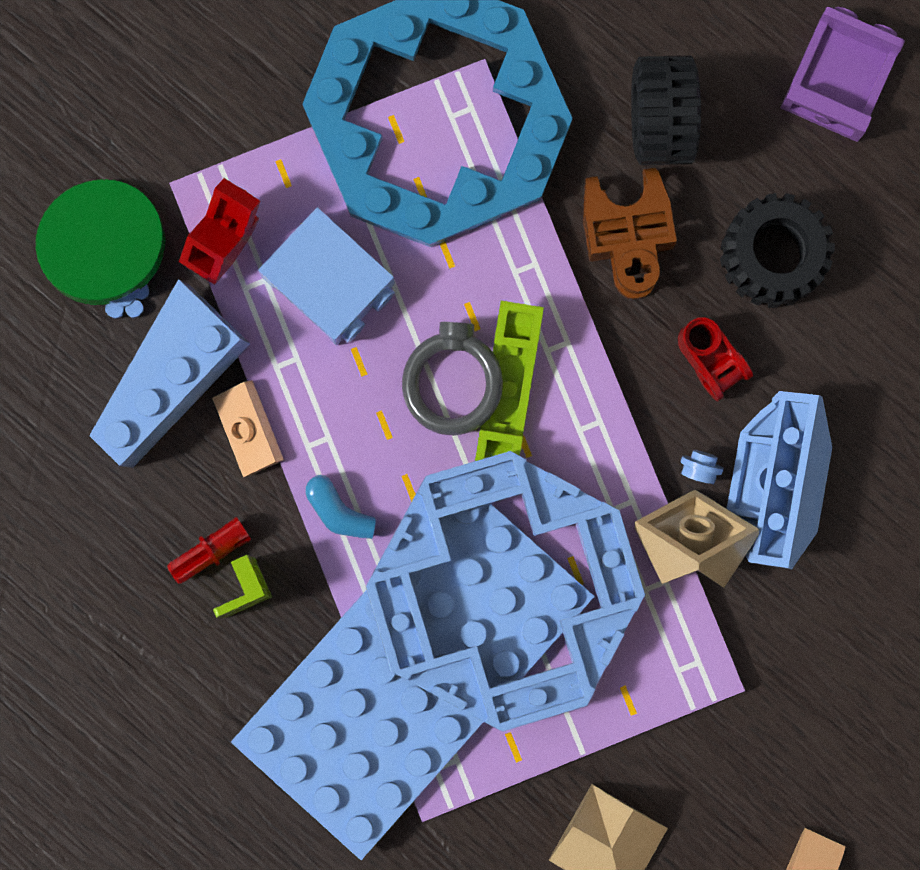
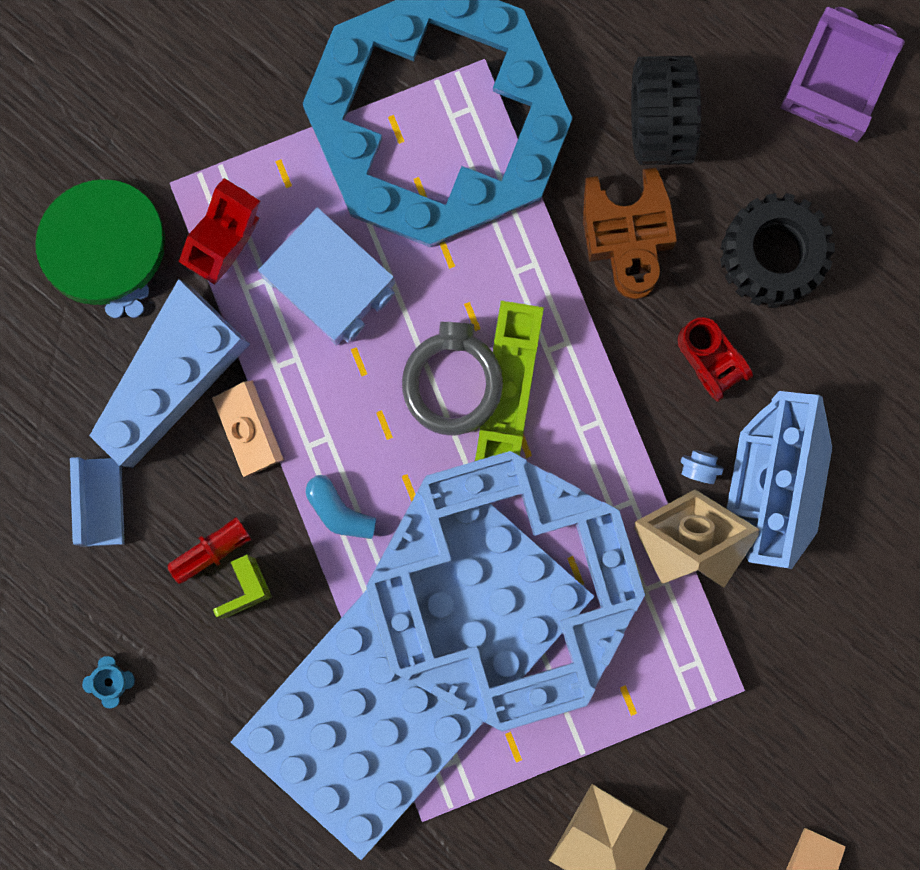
none -> light blue panel [70,457,125,547]
none -> dark azure plate [82,656,135,708]

